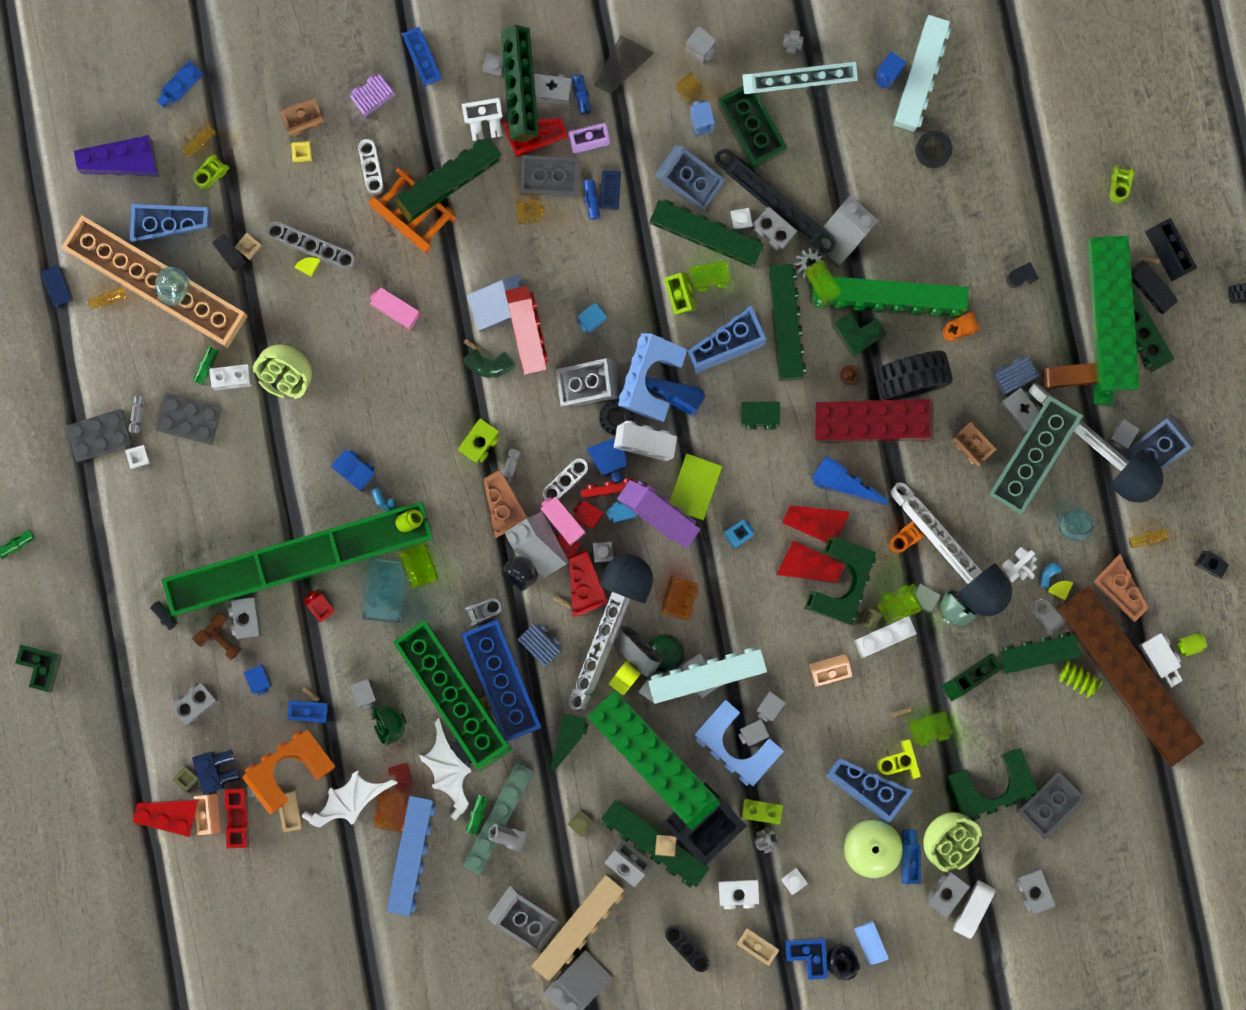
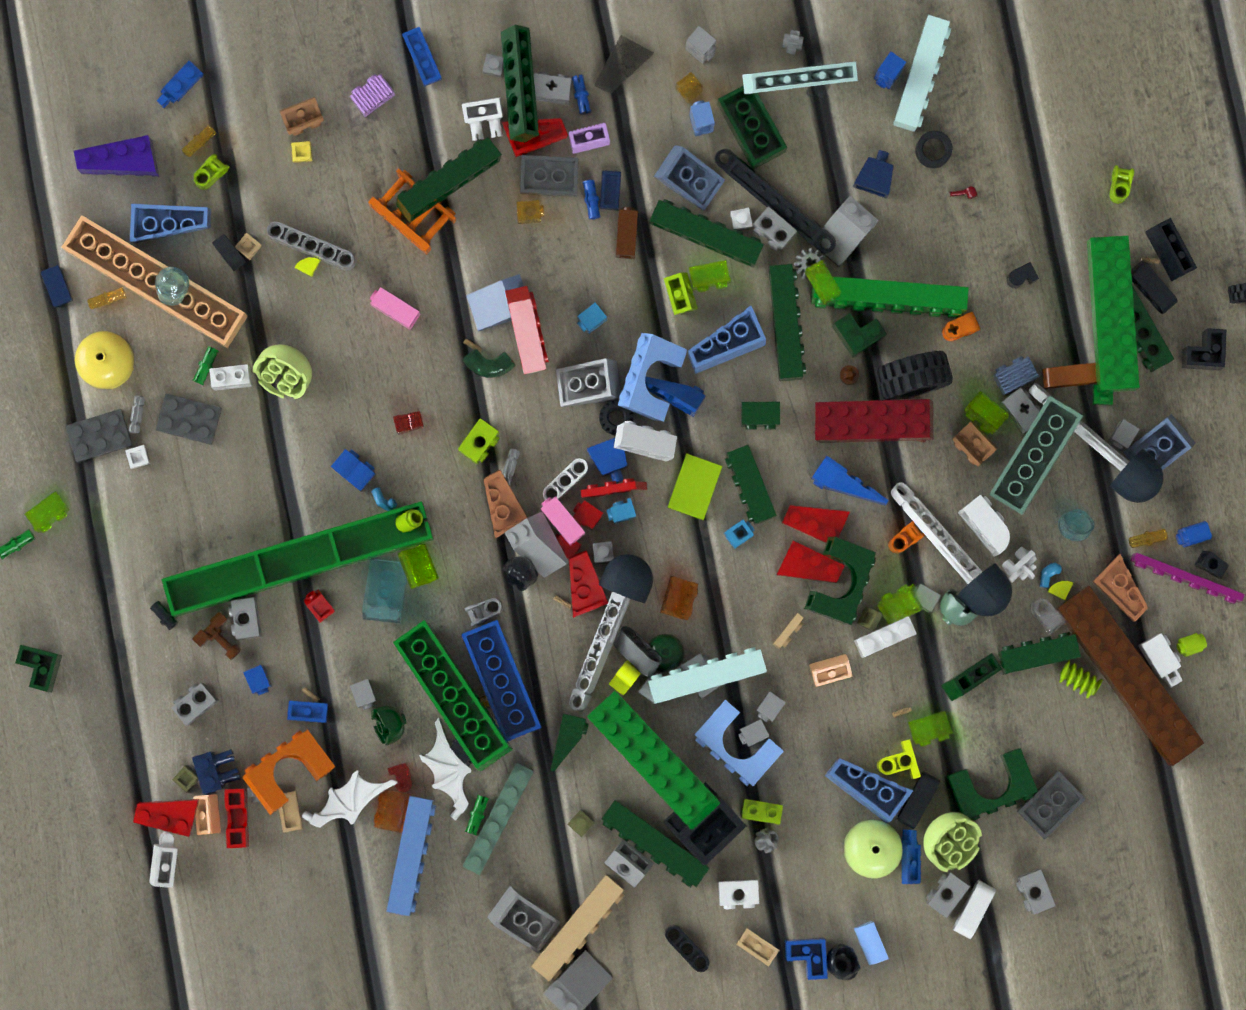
white beam [358,139,384,196] -> none
light grey piece [488,824,528,852] -> none
sand blue brick [518,623,561,667] -> none
medium lavender brick [617,480,701,548] -> none
tan plate [655,835,676,856] -> none
white plate [780,868,808,895] -> none
none -> clear neon green bracket [24,491,70,533]
none -> light yellow cylinder [75,331,134,389]
none -> white brick [149,832,178,888]
none -> clear red leg [393,411,424,435]
none -> reddish brown brick [616,207,638,259]
none -> dark green brick [724,445,777,526]
none -> tan plate [773,613,803,649]
none -> dark blue torso [853,150,894,199]
none -> black beam [897,771,941,830]
none -> dark red hand [950,186,977,199]
none -> white brick [958,495,1010,557]
none -> clear neon green brick [964,391,1010,434]
none -> magenta plate [1130,553,1245,604]
none -> blue brick [1176,521,1212,548]
none -> black brick [1182,328,1227,371]

